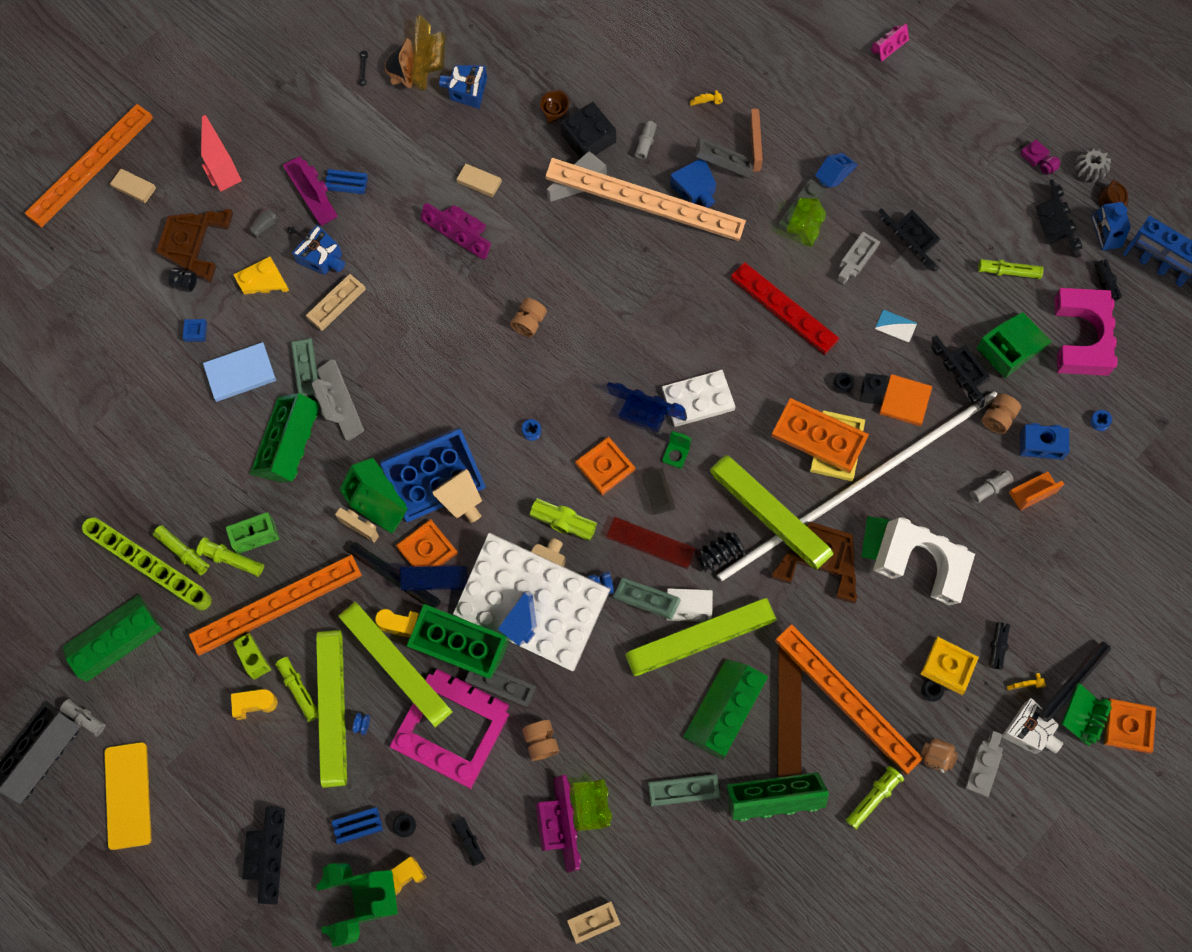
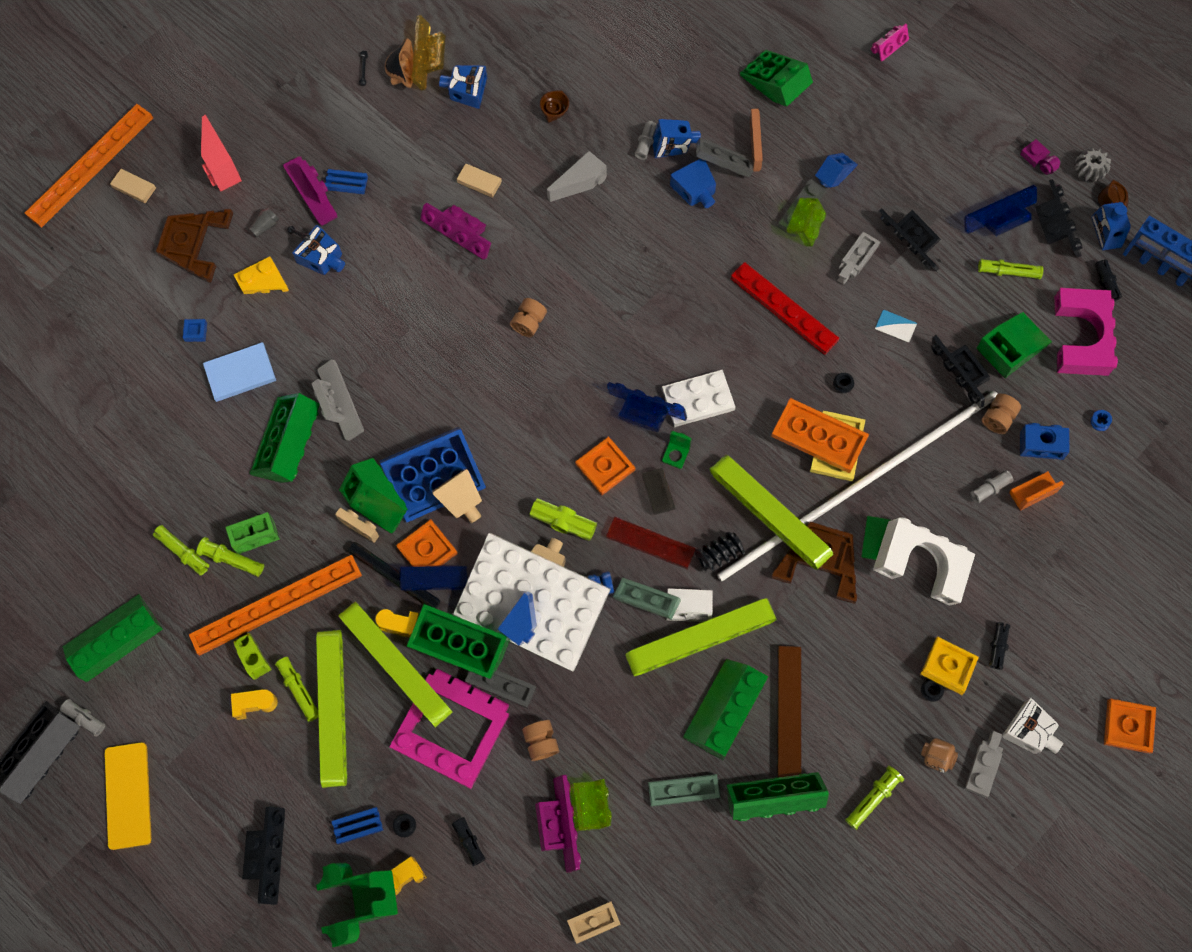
lime beam [82,518,212,611] -> none
black wheel [169,267,197,292] -> none
sand green tile [291,338,318,399] -> none
tan plate [306,274,366,331] -> none
blue bush [353,713,370,735] -> none
blue bush [522,419,541,441] -> none
light nougat plate [546,158,746,241] -> none
black brick [560,102,616,158] -> none
yellow piece [689,90,723,106] -> none
orange plate [775,624,923,775] -> none
black brick [860,373,887,405] -> none
orange tile [879,374,932,426] -> none
yellow piece [1007,673,1046,690] -> none
black axle [1039,641,1111,722] -> none
green hinge [1061,683,1112,746] -> none
none -> blue torso [652,119,701,158]
none -> green slope [740,50,813,107]
none -> clear blue bracket [964,185,1037,236]

